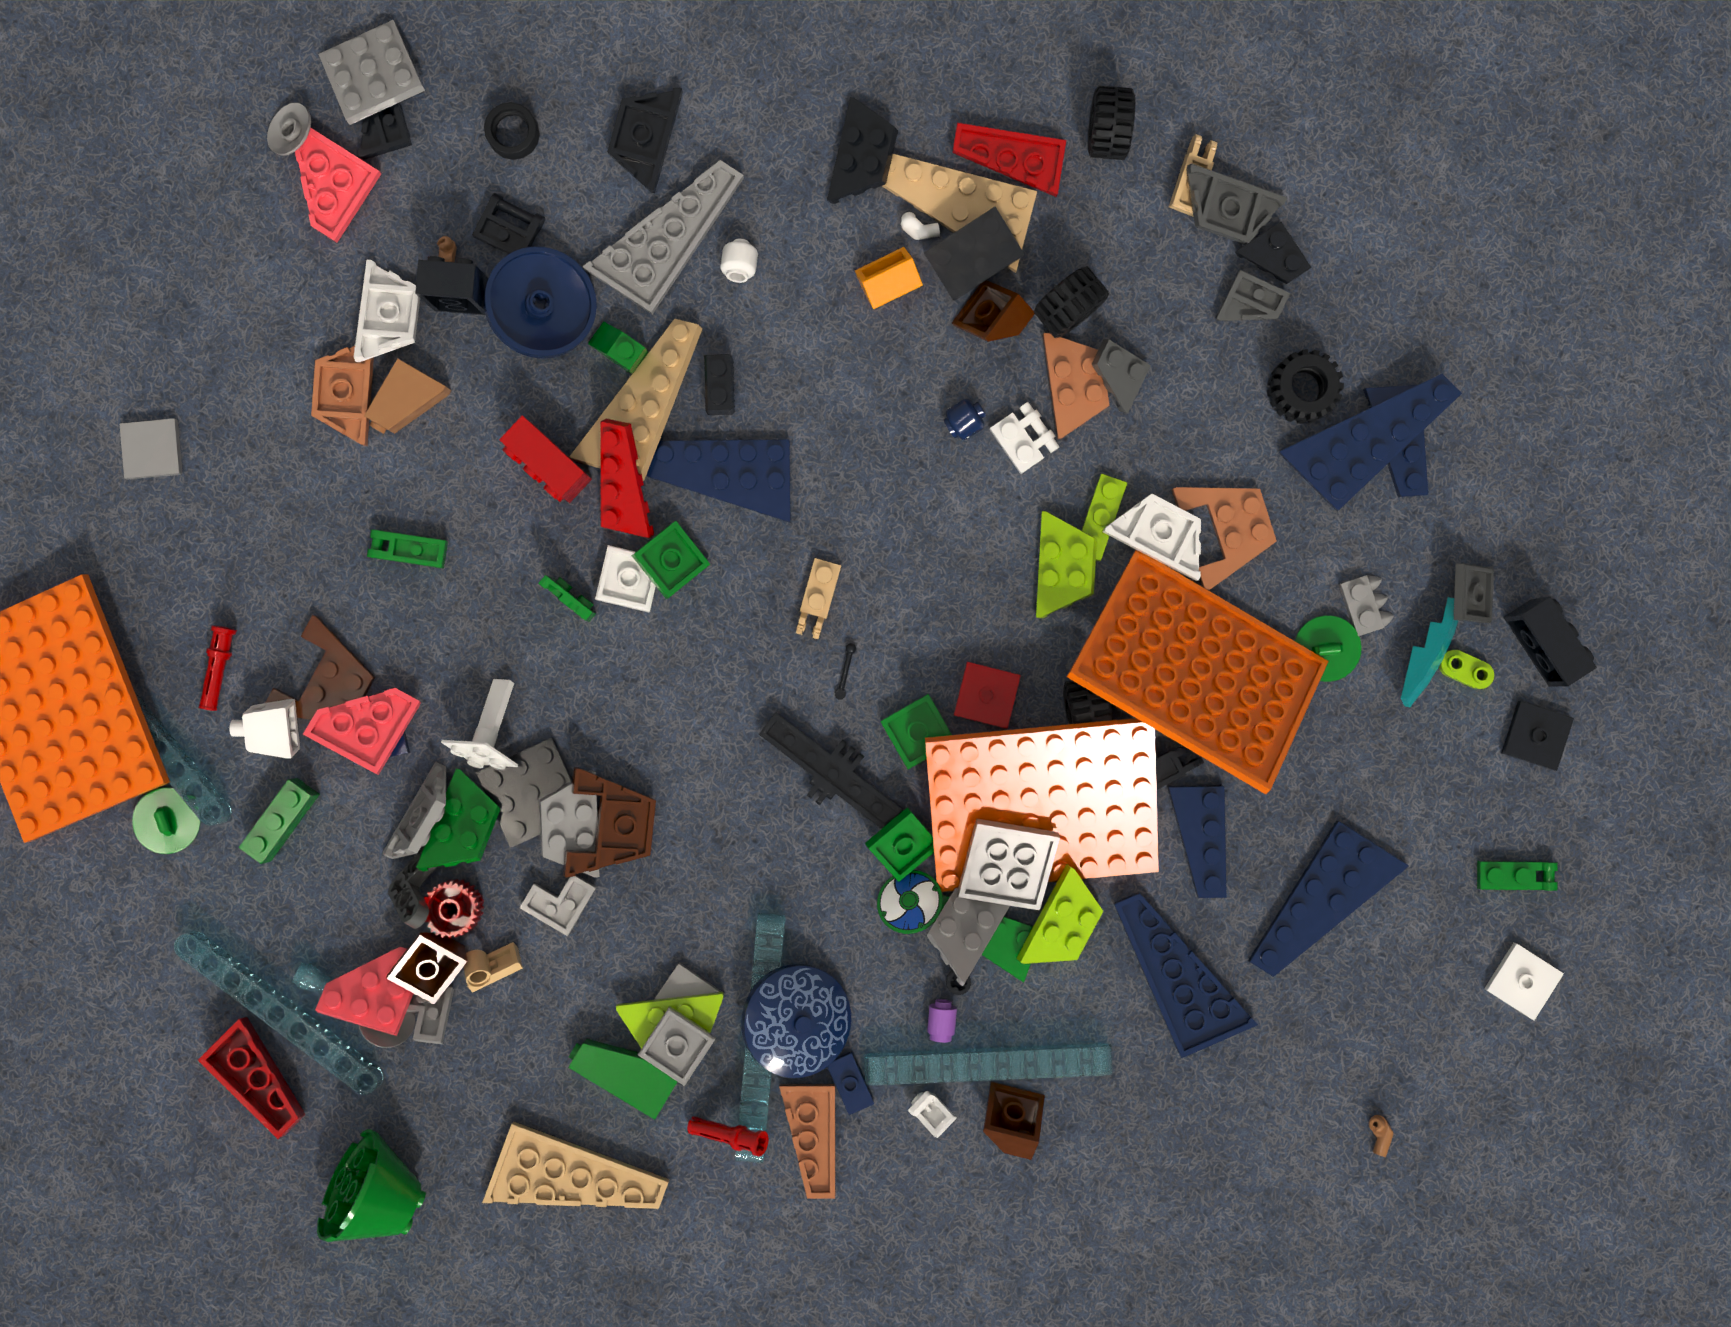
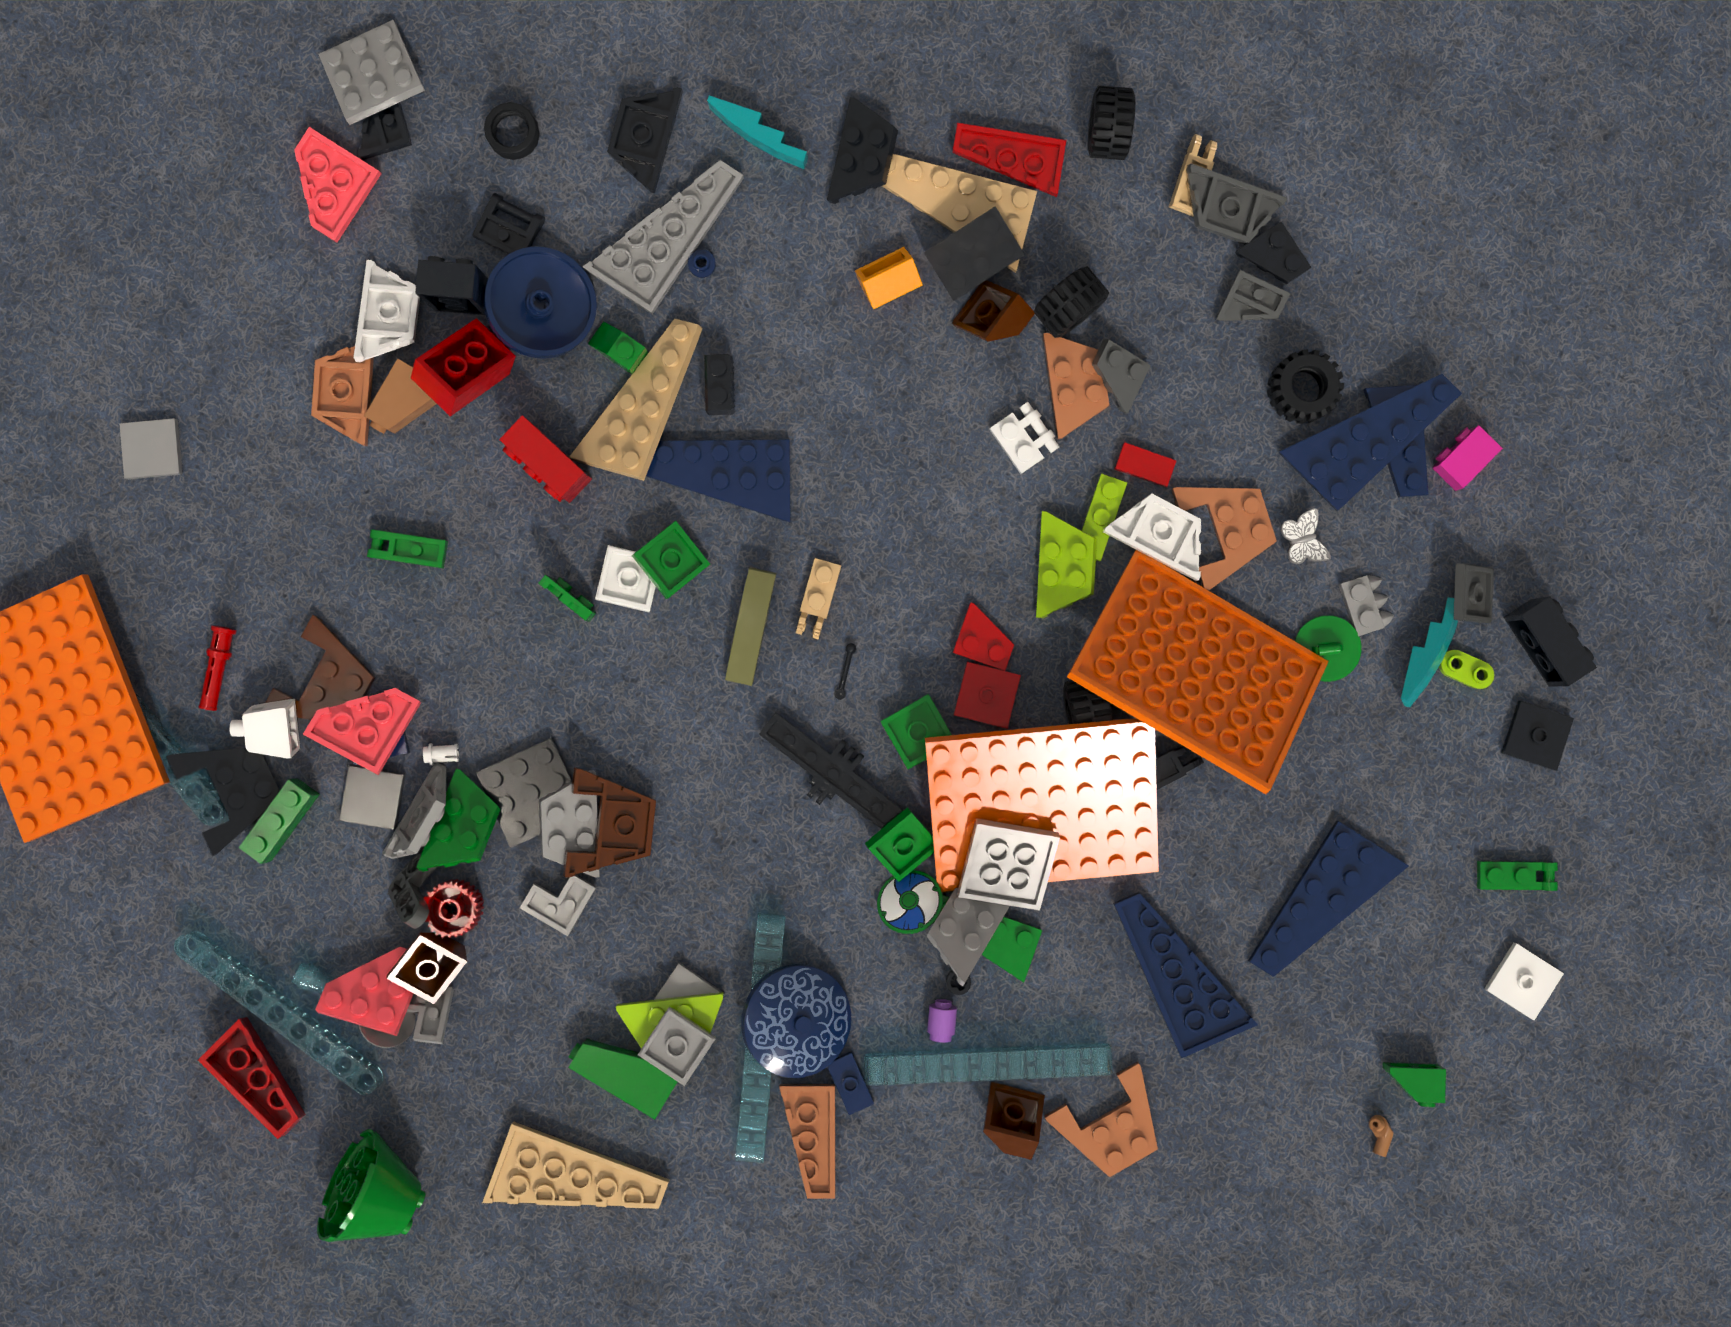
shield [132,788,200,854] -> none
light grey dish [267,103,311,156] -> none
medium nougat arm [437,236,457,262] -> none
white piece [441,679,518,770] -> none
tan plate [463,942,523,993] -> none
red wing [600,418,654,538] -> none
red pin [687,1116,769,1157] -> none
white head [720,239,758,283] -> none
white arm [901,212,940,240] -> none
white bracket [908,1091,957,1138] -> none
dark blue head [944,398,987,440] -> none
lime wing [1016,864,1103,964] -> none
dark blue wing [1168,786,1227,898] -> none
none -> black wing [166,748,279,857]
none -> tile [339,765,405,830]
none -> red brick [411,318,516,416]
none -> white pin [423,743,459,766]
none -> dark blue plate [688,250,716,278]
none -> teal slope [707,95,808,169]
none -> olive slope [725,567,777,686]
none -> red wing [953,602,1014,671]
none -> nougat wing [1044,1062,1158,1177]
none -> red tile [1114,442,1176,488]
none -> light grey animal [1280,508,1331,565]
none -> green slope [1383,1062,1446,1107]
none -> dark pink brick [1432,425,1503,491]

